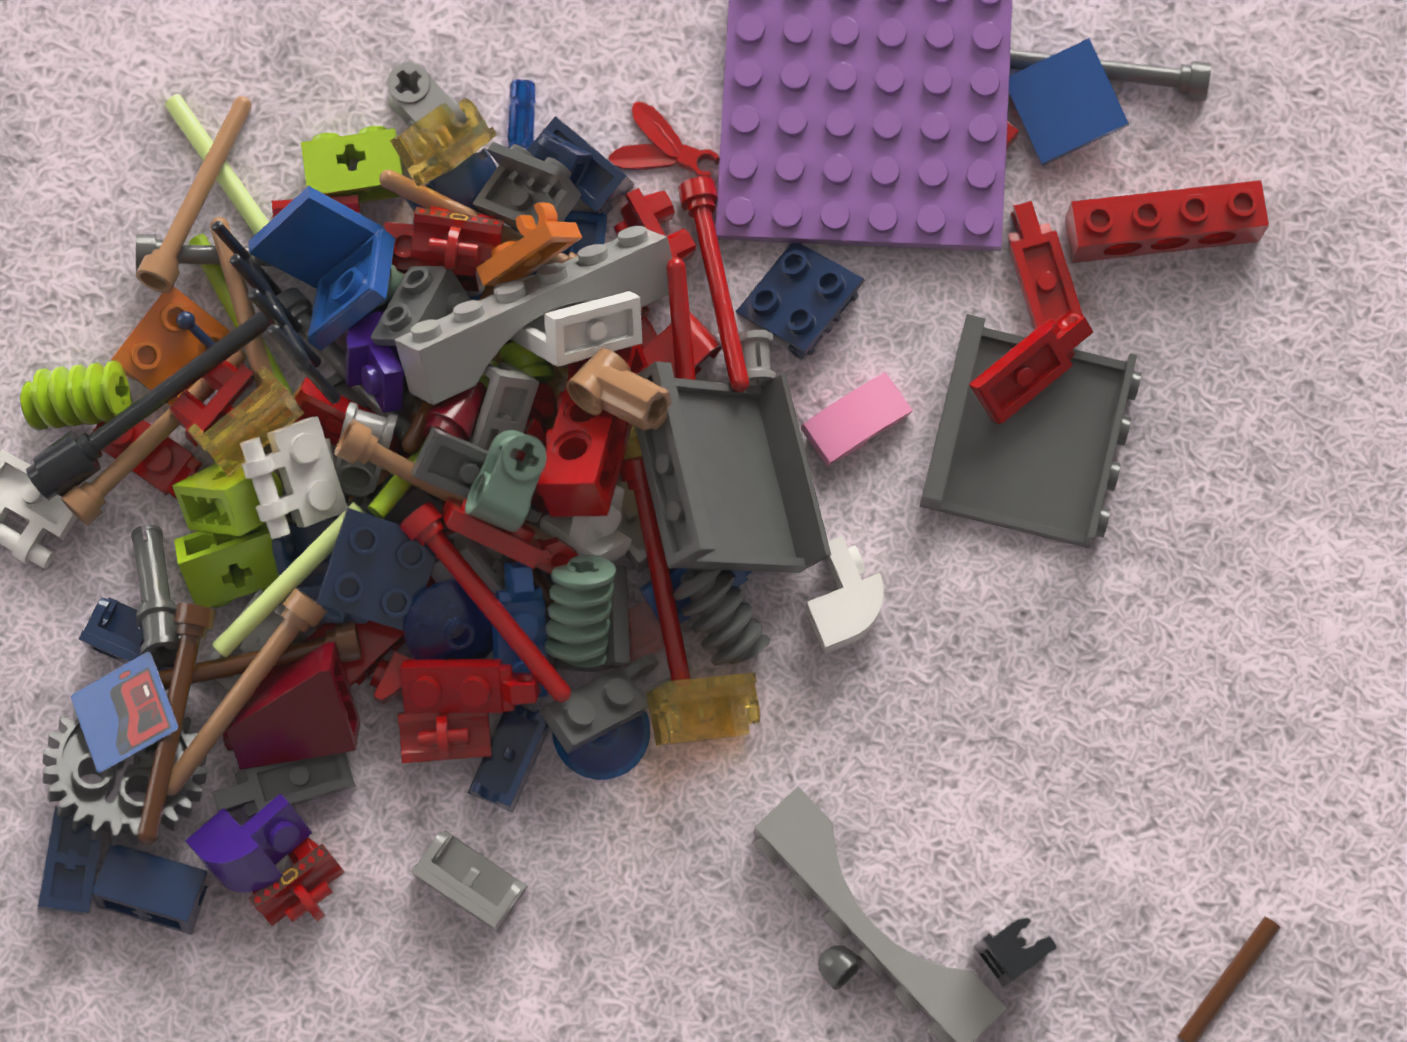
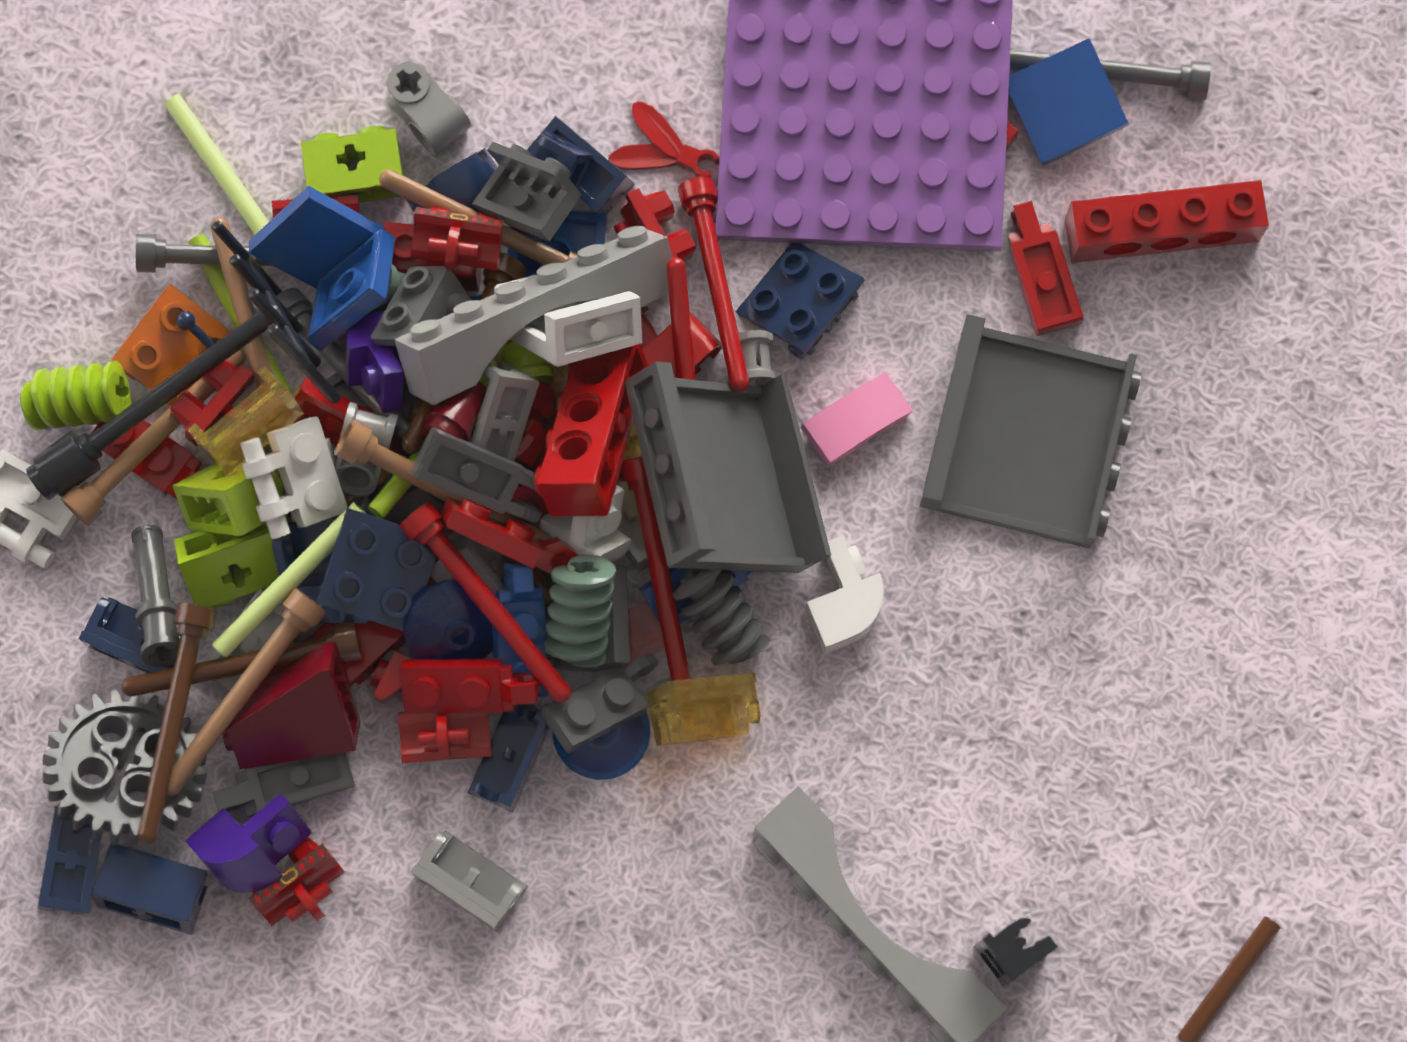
sticker [71,652,178,773] -> none
medium nougat piece [136,96,252,293] -> none
clear yellow hinge [390,98,497,187] -> none
sand green piece [465,430,547,532] -> none
orange plate [476,202,582,286] -> none
clear blue axle [507,79,536,150] -> none
medium nougat piece [566,348,672,430] -> none
dark grey hinge [818,945,863,990] -> none
red hinge [969,311,1094,424] -> none

